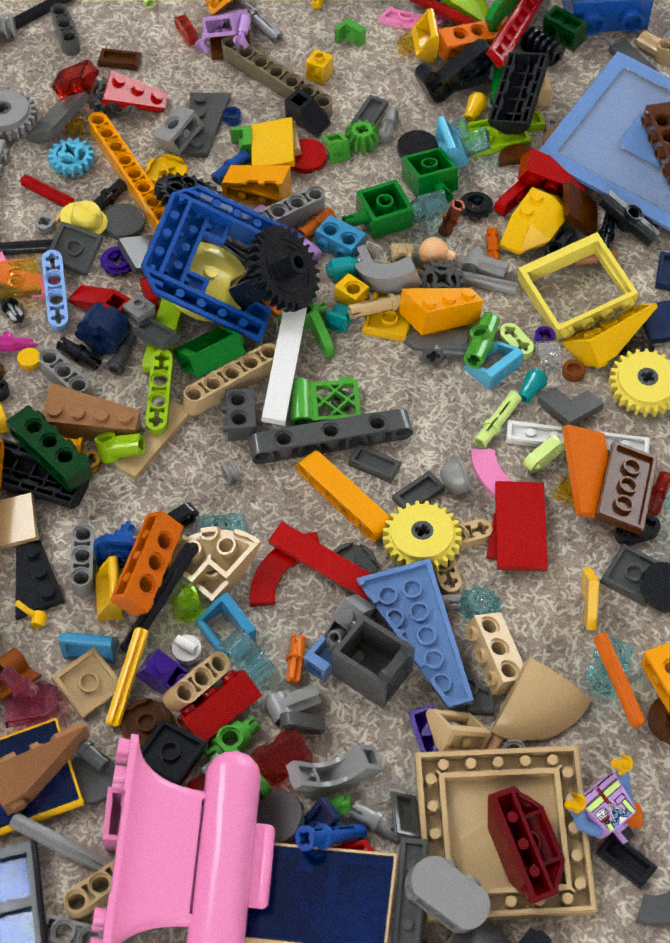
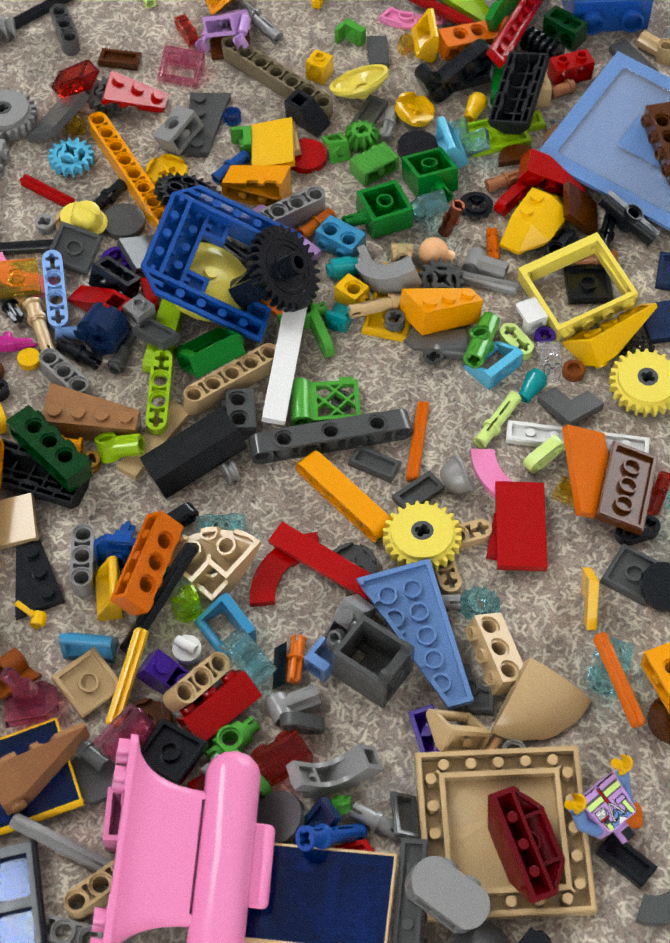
none -> tan pin [22,297,55,351]
none -> medium blue pin [55,325,78,343]
none -> black brick [88,255,142,299]
none -> clear pink bracket [93,702,155,765]
none -> black piece [140,407,247,499]
none -> clear pink tile [157,45,205,87]
none -> black sticker [272,642,287,690]
none -> light yellow dish [329,64,389,99]
none -> bright green brick [350,142,399,187]
none -> dark grey tile [367,35,390,68]
none -> dark grey bush [384,309,405,332]
none -> yellow tile [395,92,435,127]
none -> orange axle [406,400,430,482]
none -> nougat axle [484,169,519,193]
none -> white panel [516,297,548,336]
none -> red brick [547,49,595,86]
none -> nougat pin [551,79,577,100]
none -> black tile [563,265,614,305]

